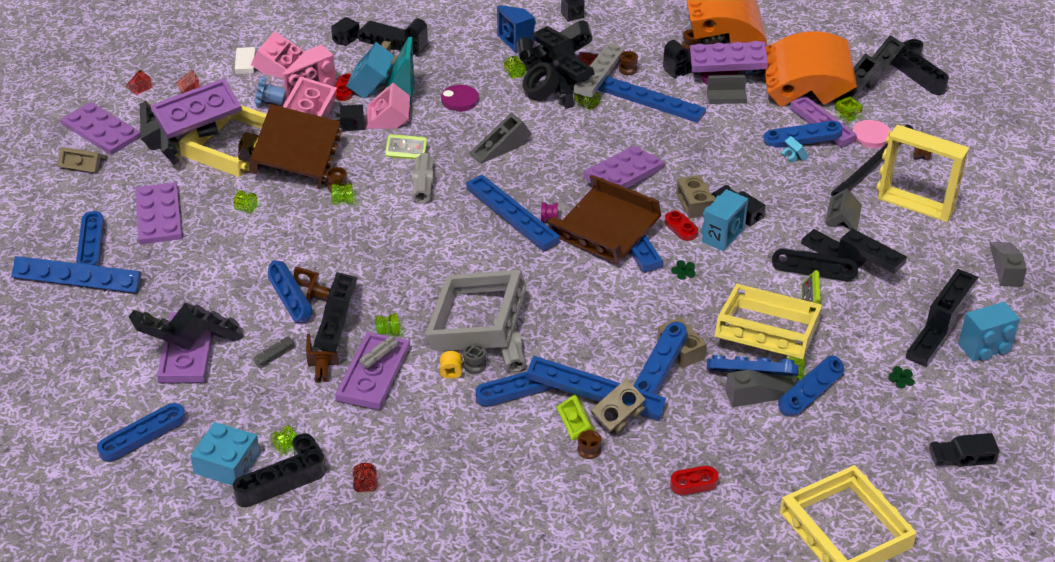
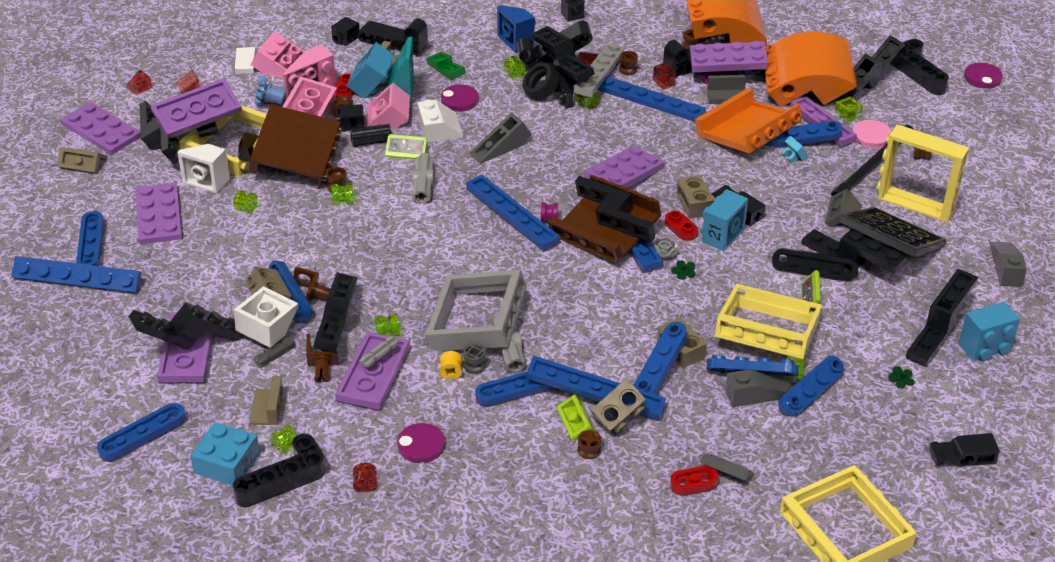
none -> white slope [177,144,230,193]
none -> white slope [234,286,299,348]
none -> dark tan brick [246,266,292,299]
none -> dark tan panel [250,376,283,425]
none -> reddish brown wheel [332,95,354,117]
none -> black axle [350,124,392,146]
none -> magenta tile [397,423,445,463]
none -> white slope [417,100,463,142]
none -> green slope [426,52,465,80]
none -> black bracket [575,176,655,243]
none -> light grey plate [652,236,678,260]
none -> clear red slope [653,63,676,90]
none -> orange panel [695,88,802,153]
none -> dark grey tile [700,454,753,481]
none -> black tile [839,207,947,257]
none -> magenta tile [964,62,1003,89]

